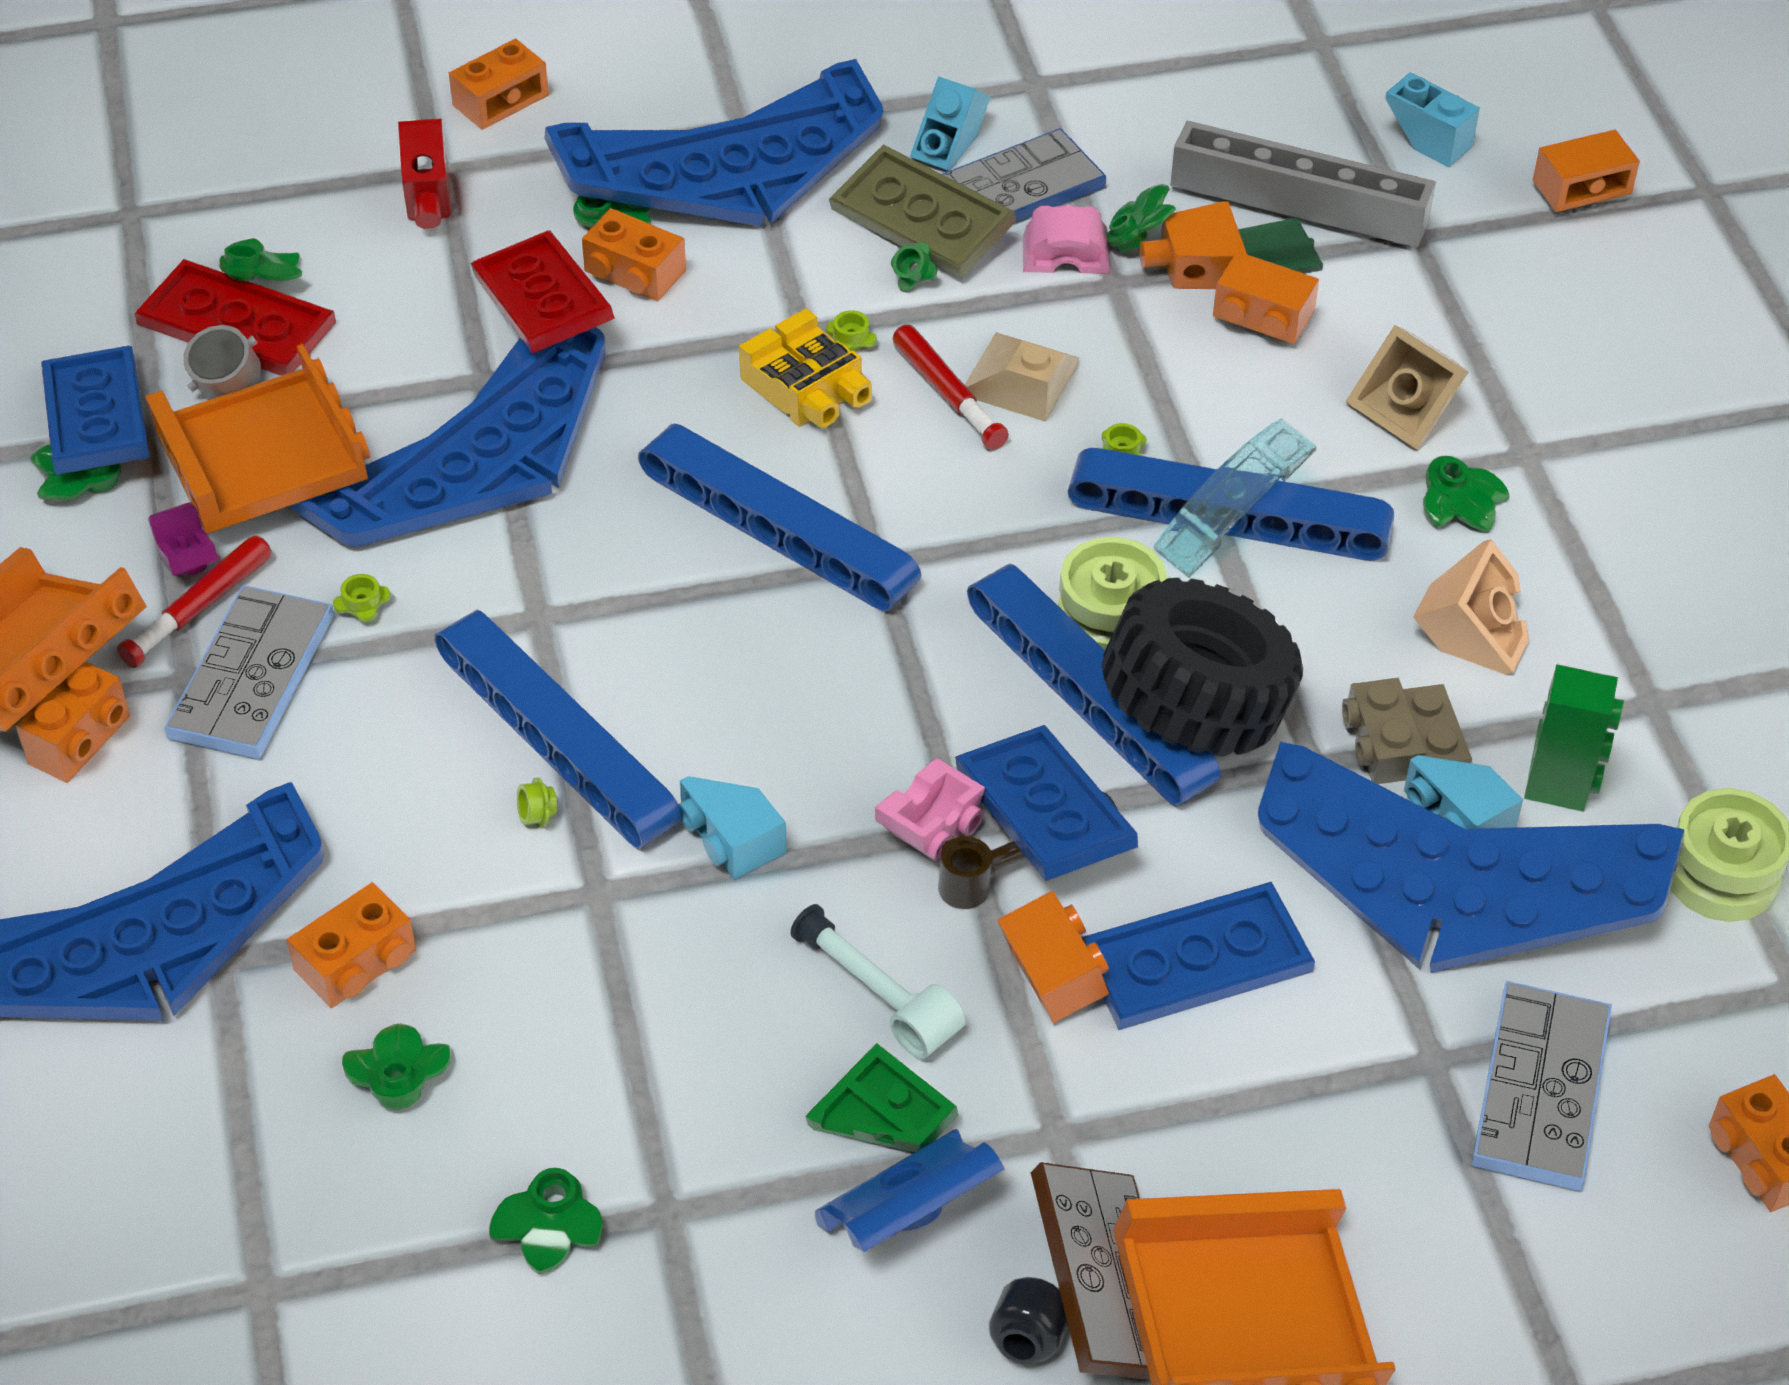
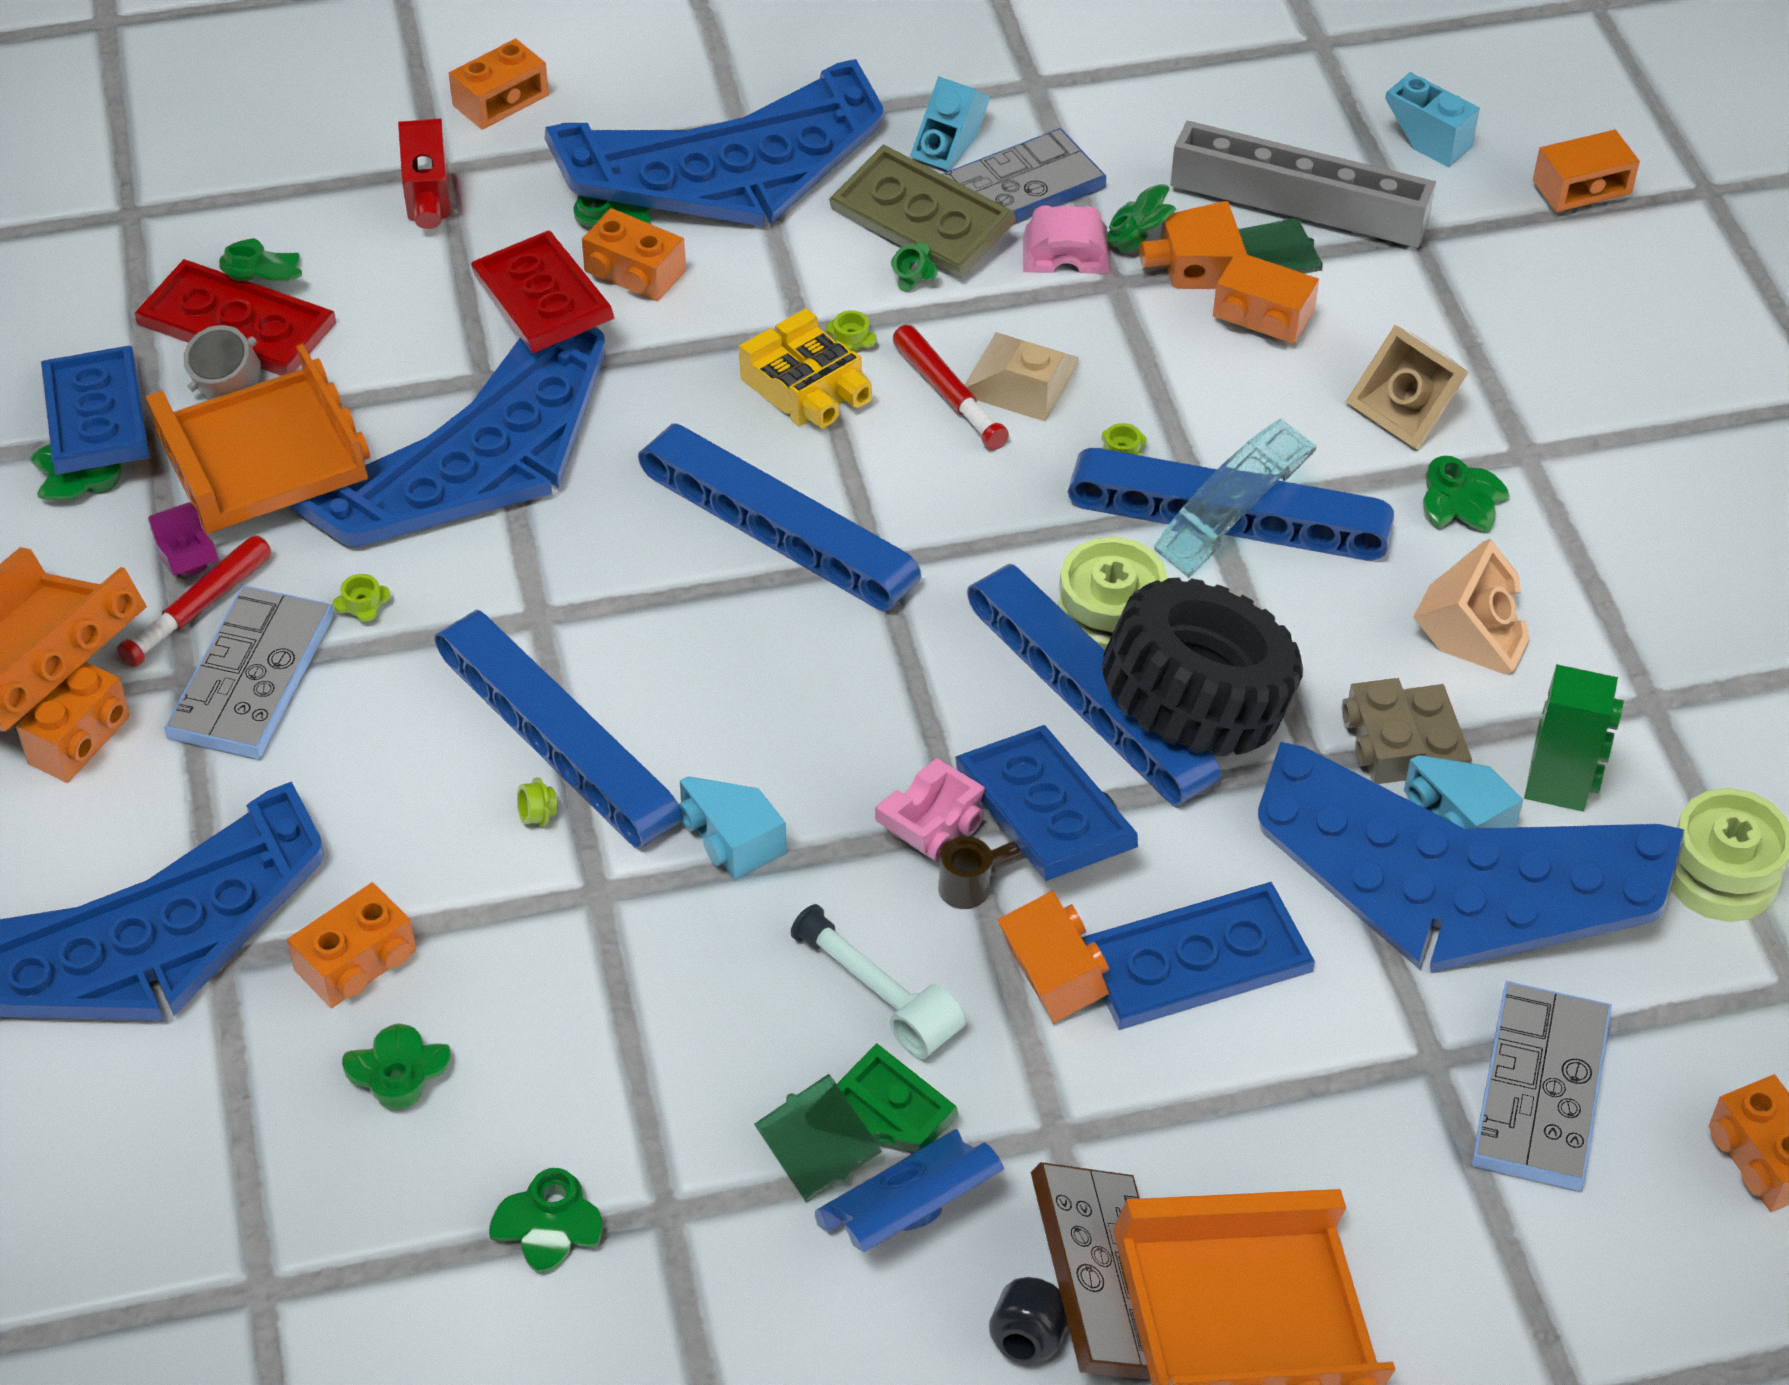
none -> clear green piece [754,1074,882,1203]

